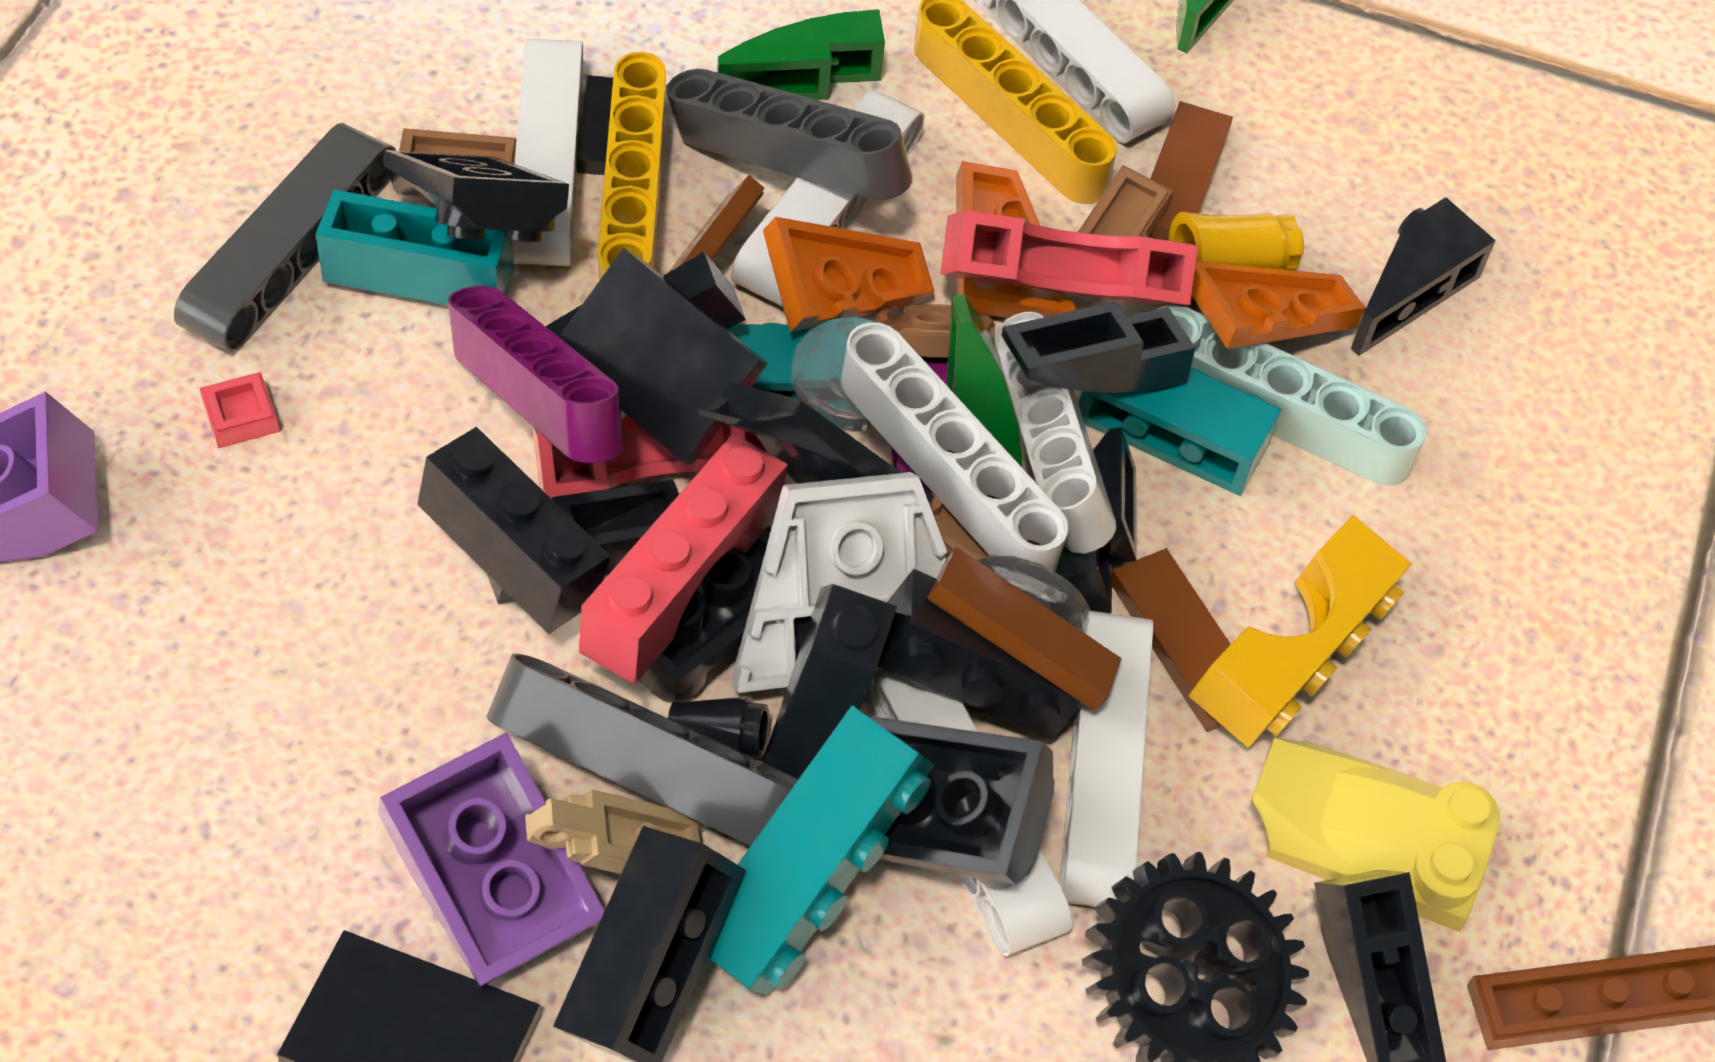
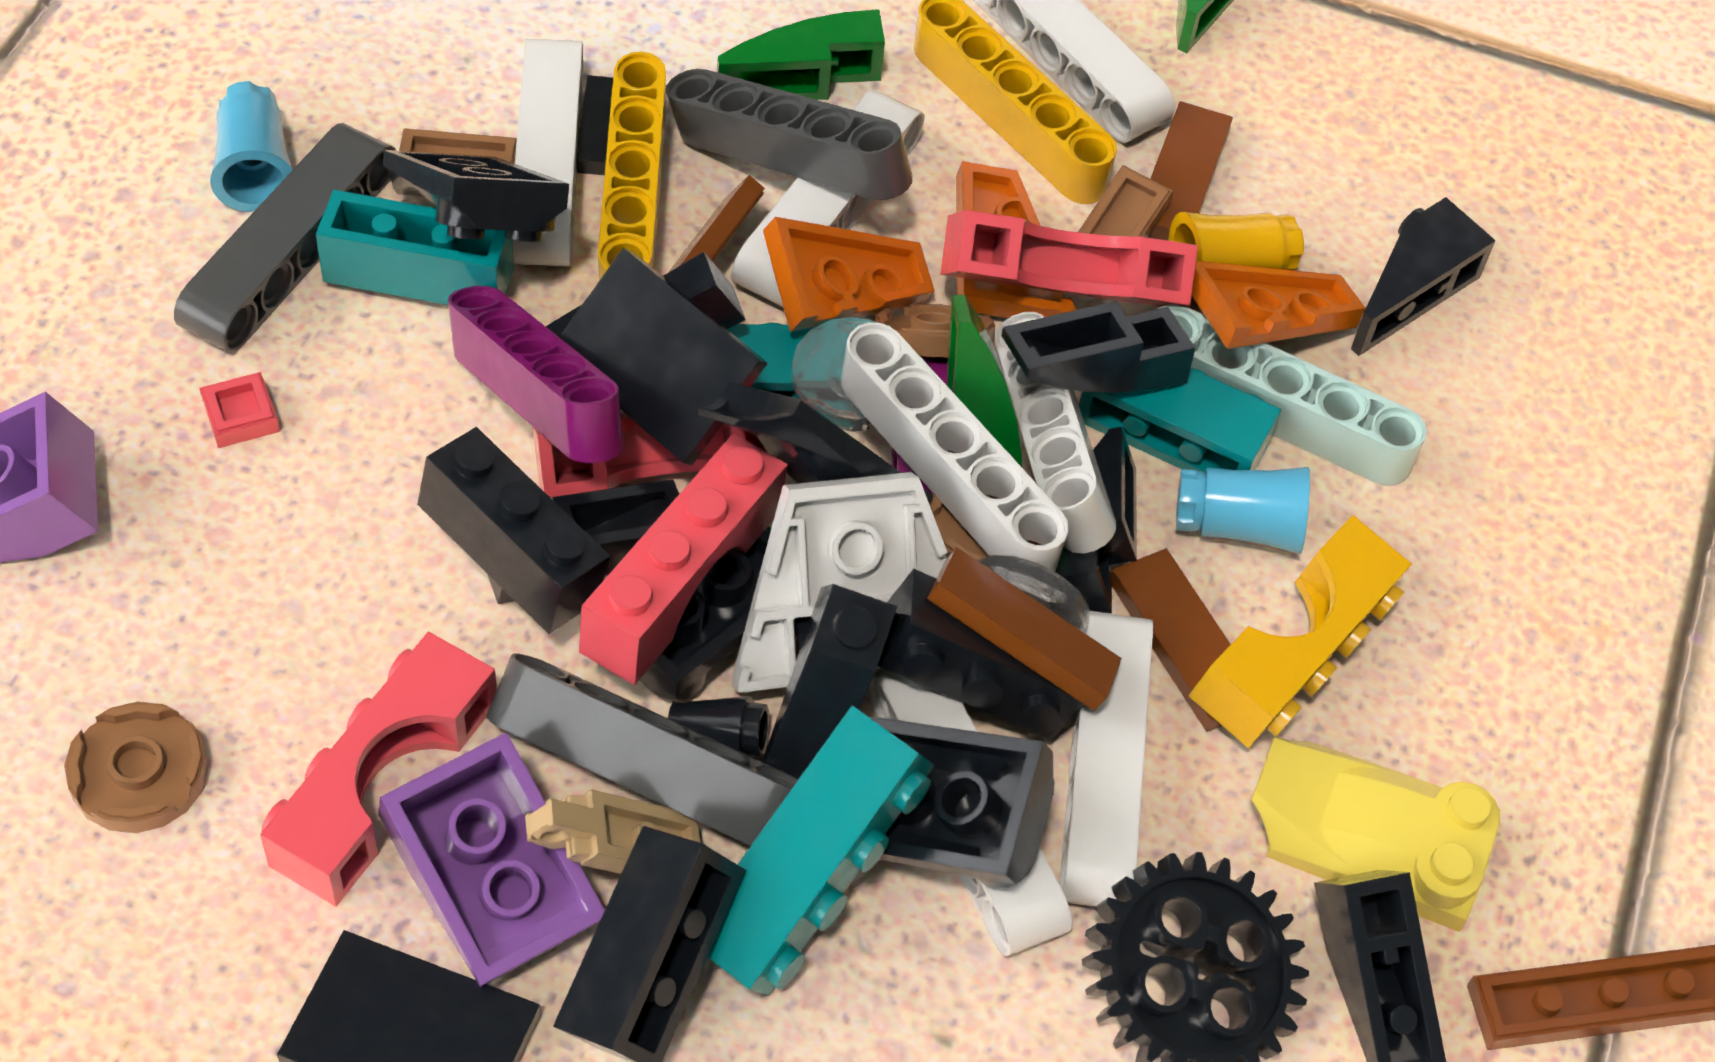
none -> medium nougat tile [64,701,209,833]
none -> medium azure plant [210,81,293,212]
none -> coral arch [260,631,497,907]
none -> medium azure plant [1176,467,1310,554]

